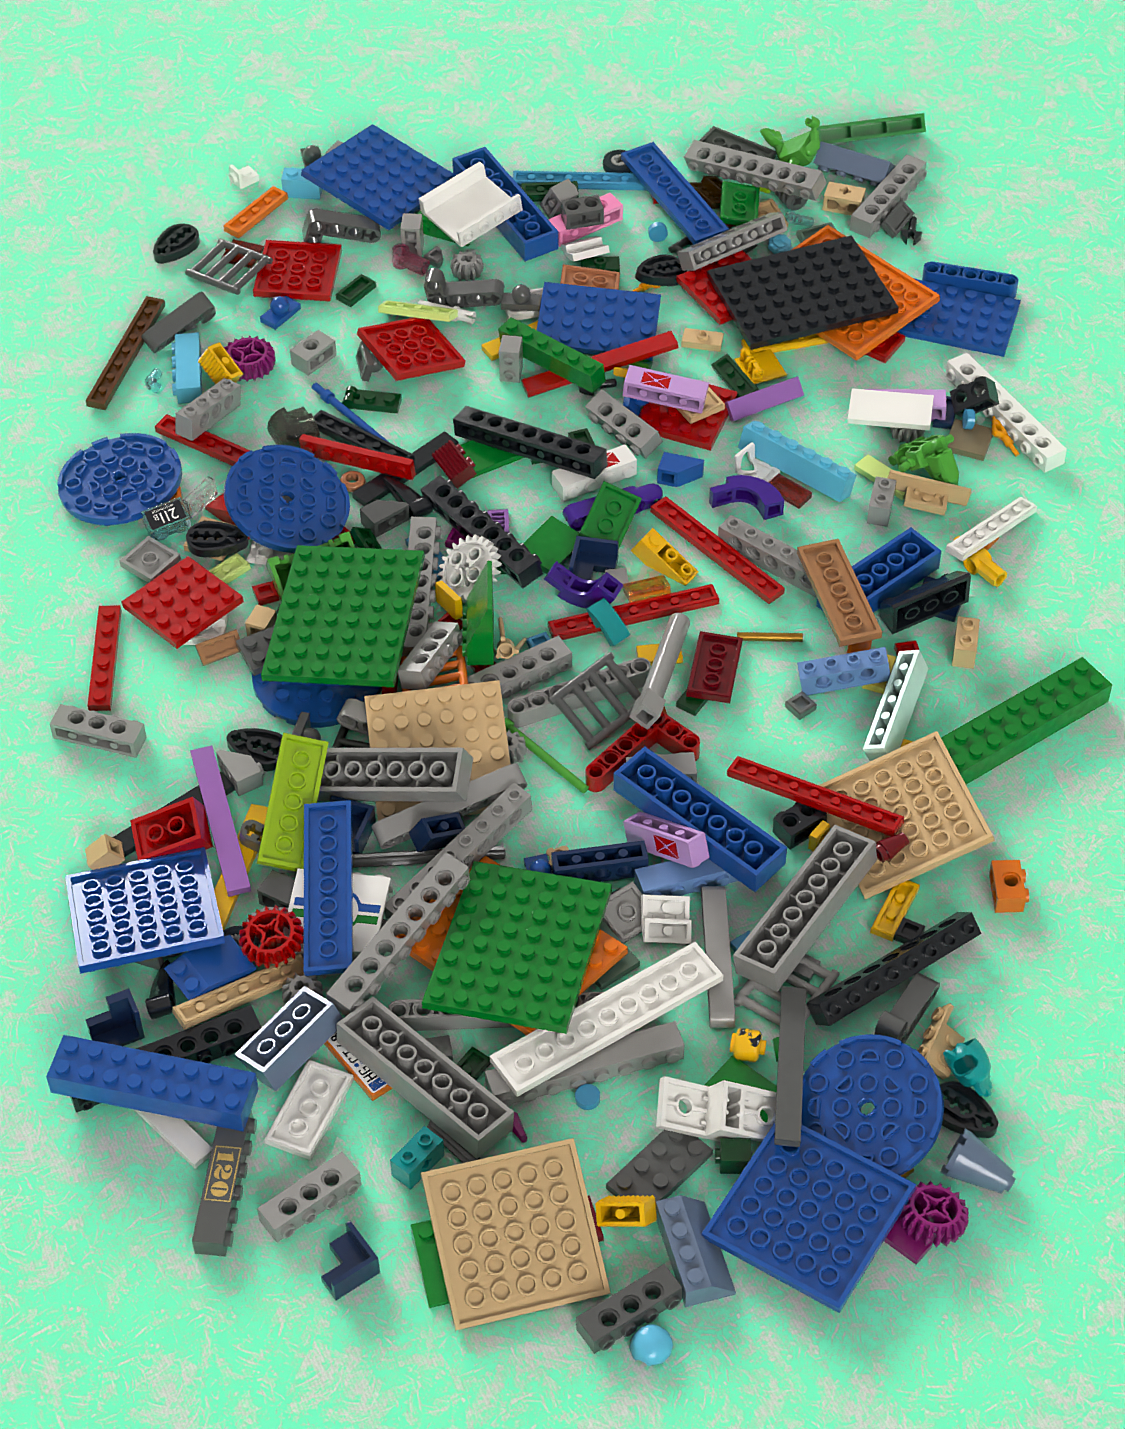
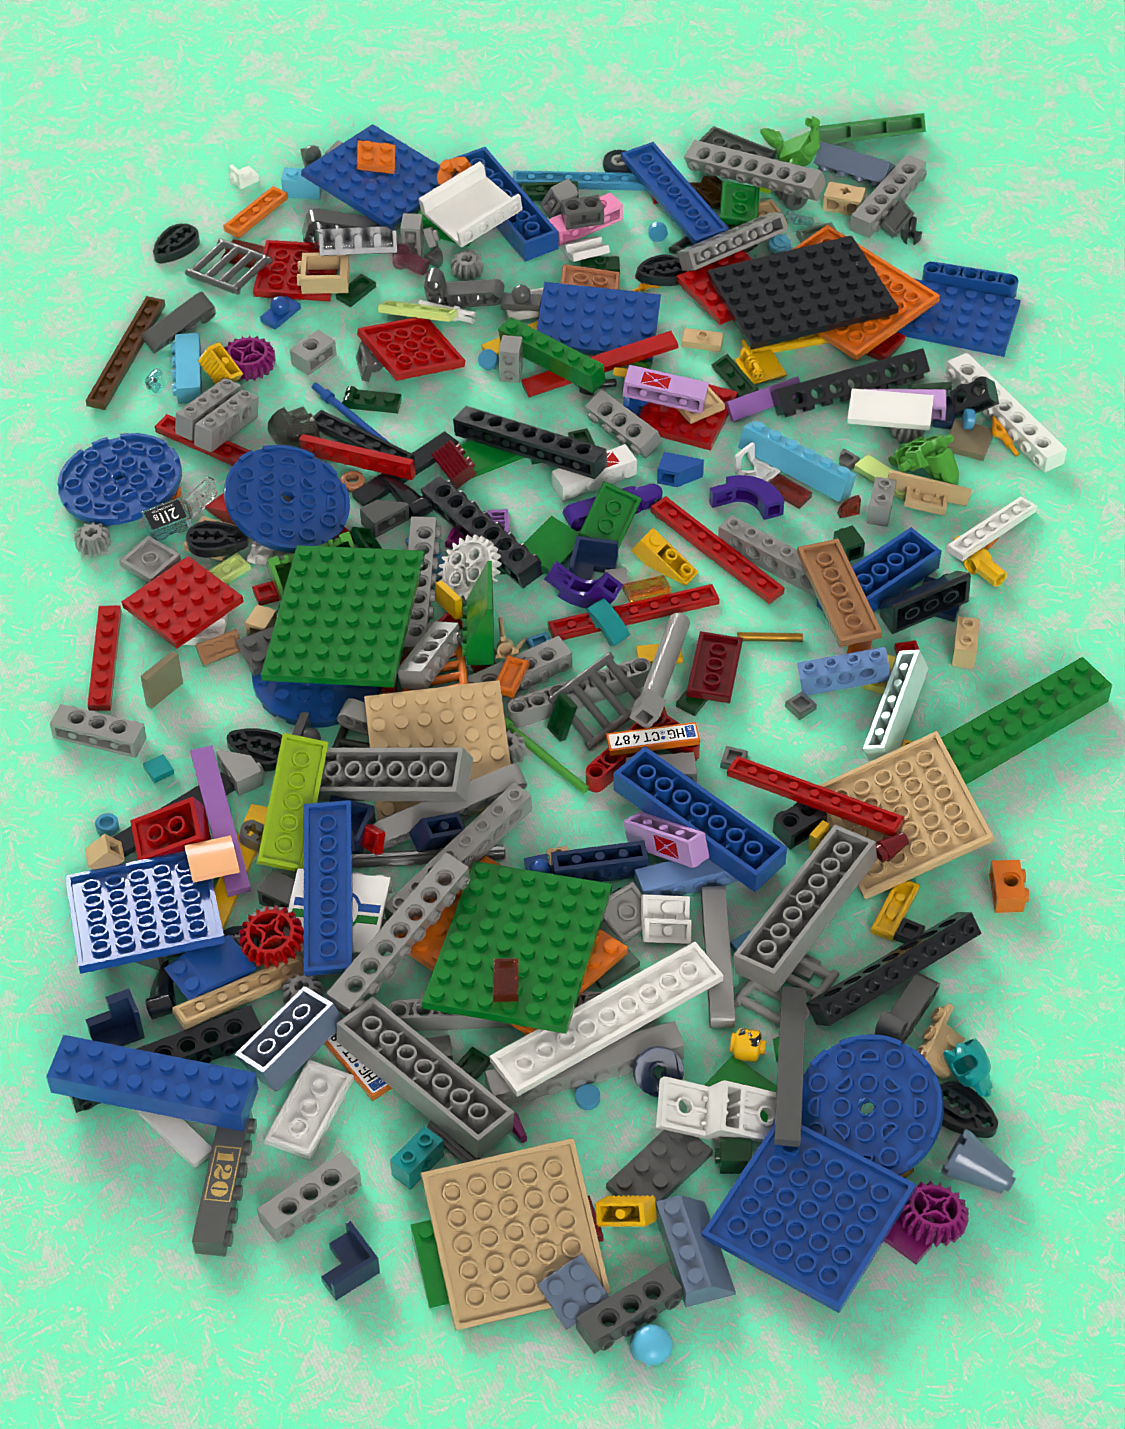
none -> light grey gear [74,522,111,558]
none -> dark azure tile [95,813,119,836]
none -> dark tan tile [141,651,183,709]
none -> teal tile [143,754,174,783]
none -> light nougat slope [184,835,240,883]
none -> light grey brick [194,390,259,452]
none -> tan window [297,253,350,294]
none -> window [313,226,397,256]
none -> orange plate [357,140,395,174]
none -> red tile [362,824,386,855]
none -> light grey plate [423,227,440,248]
none -> orange plate [437,157,472,185]
none -> dark azure tile [478,349,499,370]
none -> clear red tile [493,958,519,1002]
none -> orange tile [496,656,529,698]
none -> sand blue plate [537,1254,609,1330]
none -> dark green tile [547,692,578,742]
none -> tile [606,722,700,756]
none -> dark blue plate [633,1046,684,1097]
none -> flat silver tile [720,746,748,769]
none -> black brick [771,348,930,417]
none -> dark green brick [833,525,865,561]
none -> clear red tile [837,495,861,518]
none -> flat silver tile [839,449,860,471]
none -> dark green plate [908,382,952,391]

